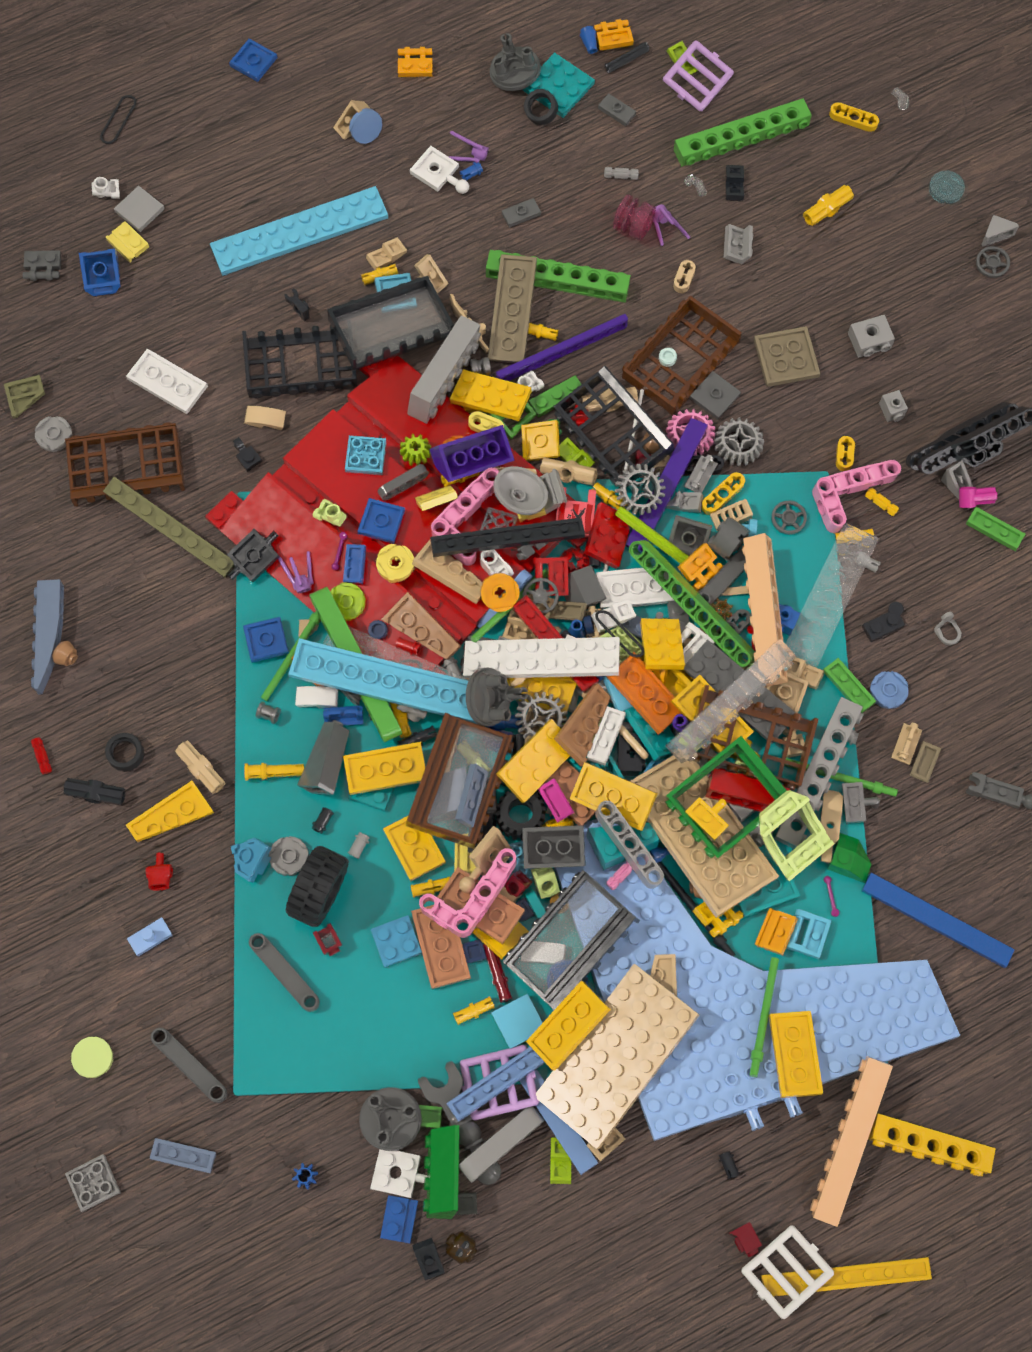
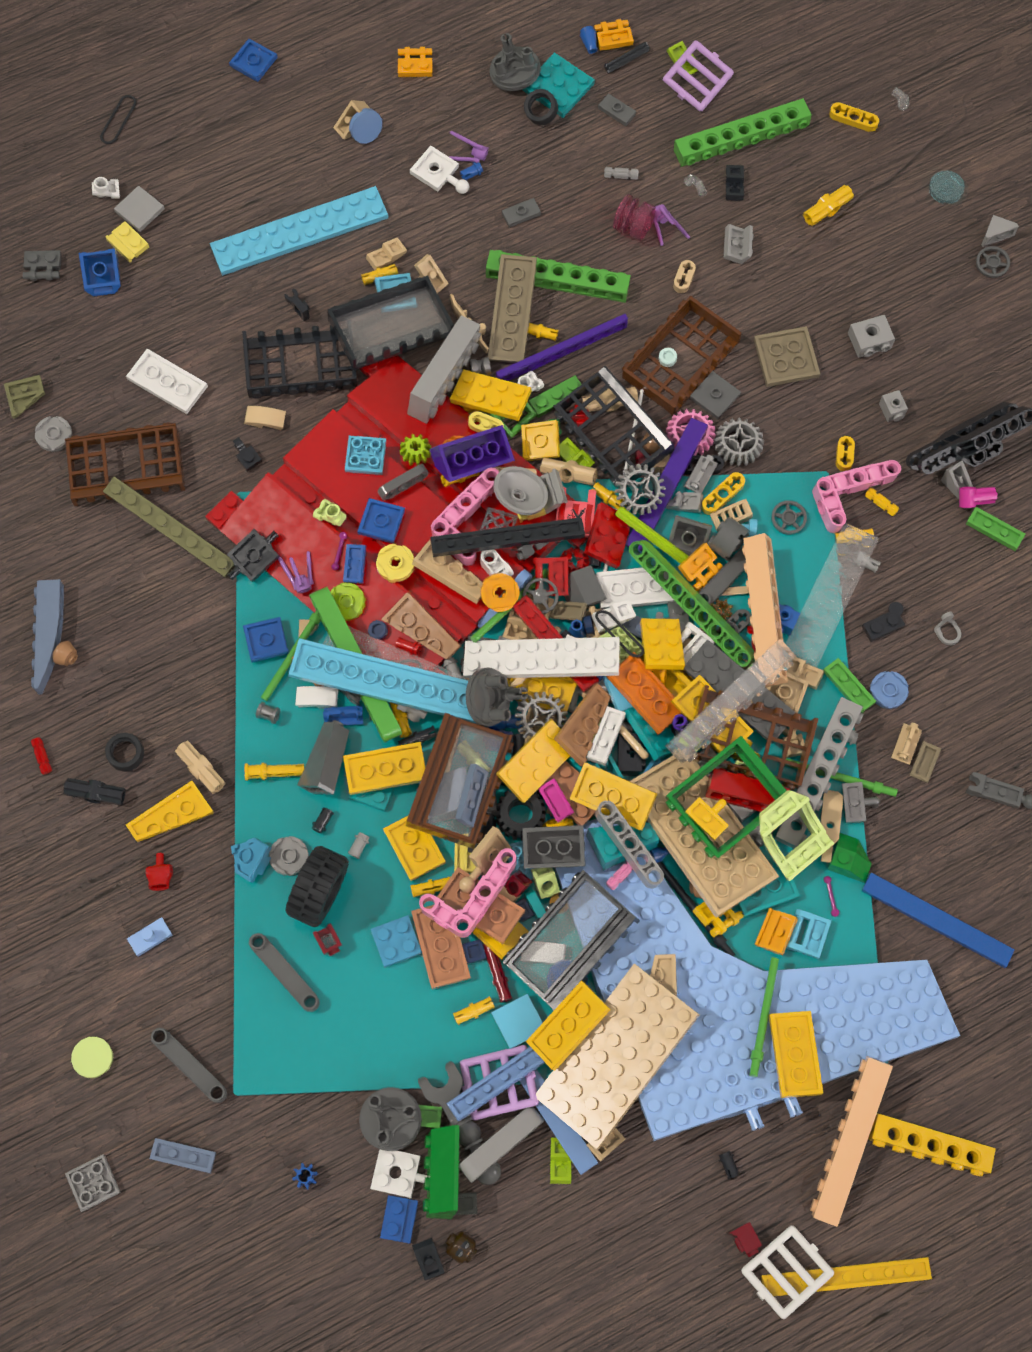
light yellow plate [415,485,458,511] -> none

